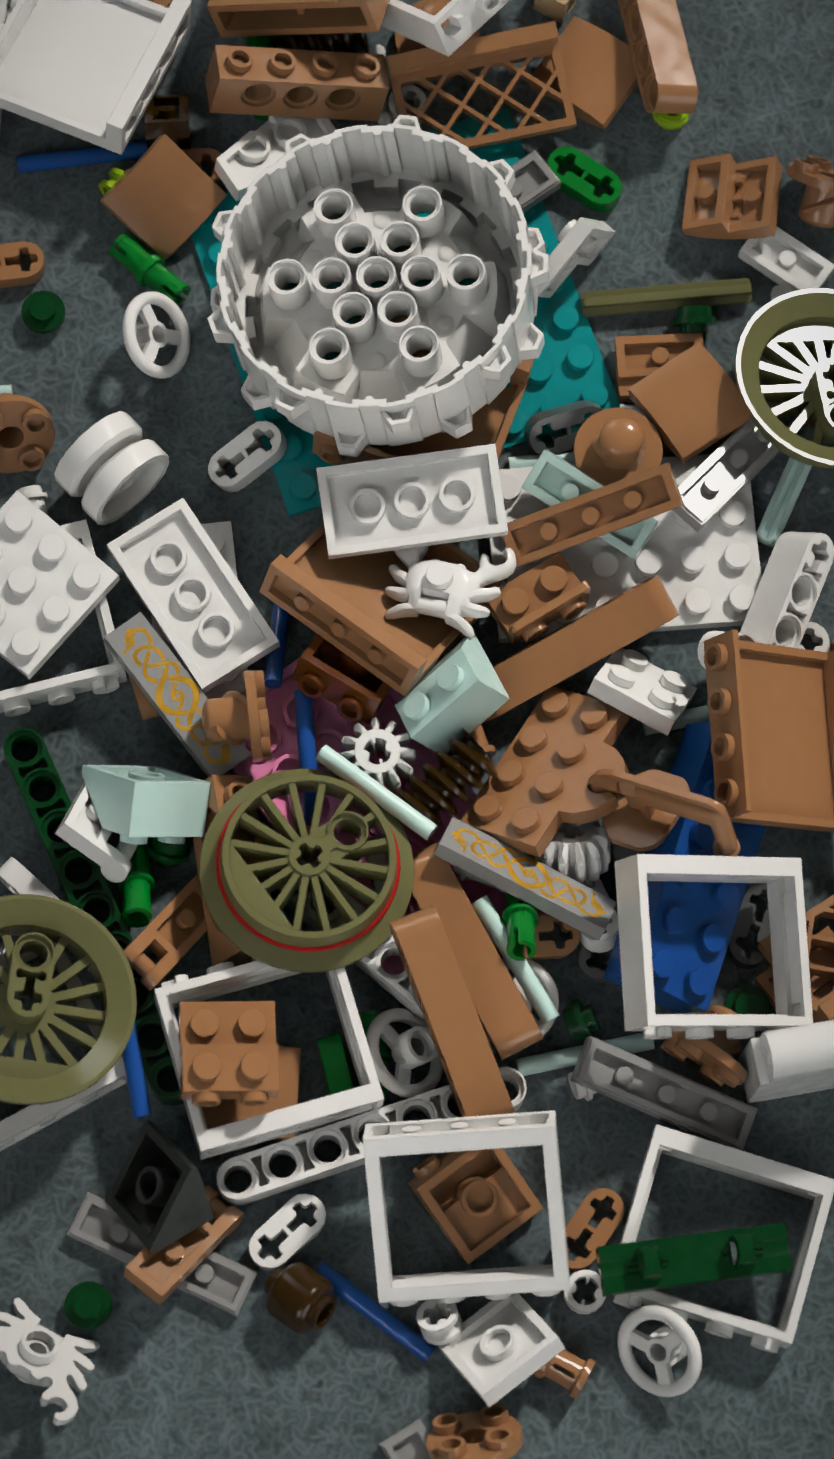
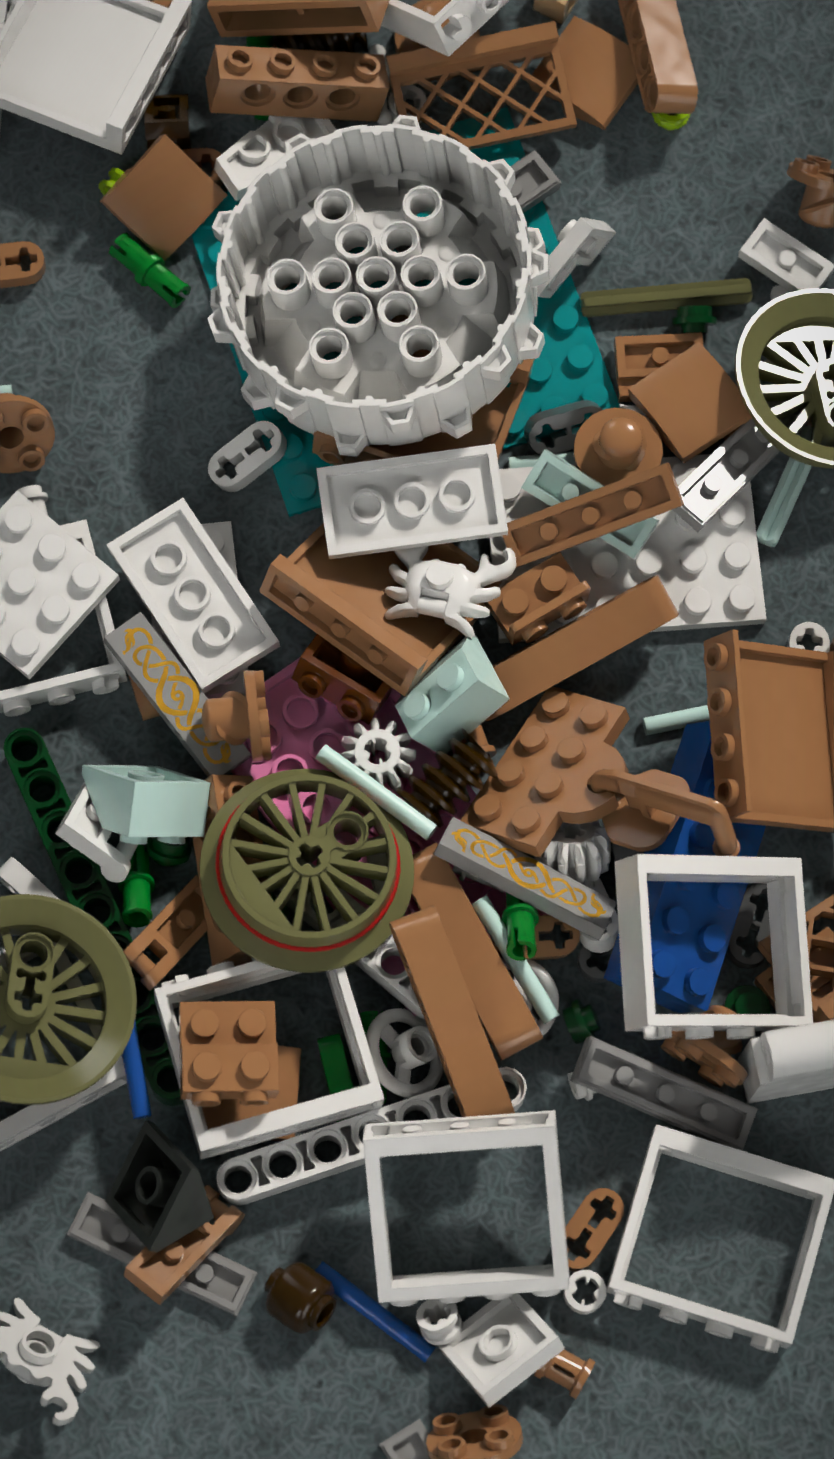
blue bar [16,141,147,173] -> none
dark green plate [21,291,66,334] -> none
white wheel [54,411,169,525] -> none
dark green plate [64,1281,113,1330] -> none
white piece [122,291,190,379] -> none
white beam [249,1193,326,1271] -> none
blue bar [264,602,290,689] -> none
blue bar [294,689,321,825] -> none
medium nougat plate [408,1148,543,1265] -> none
light aqua bar [515,1033,655,1076] -> none
green beam [547,147,622,212] -> none
white plate [587,648,697,736] -> none
dark green hinge [596,1222,793,1297] -> none
white piece [617,1305,702,1397] -> none
medium nougat slope [682,153,783,240] -> none
white beam [698,531,834,669] -> none

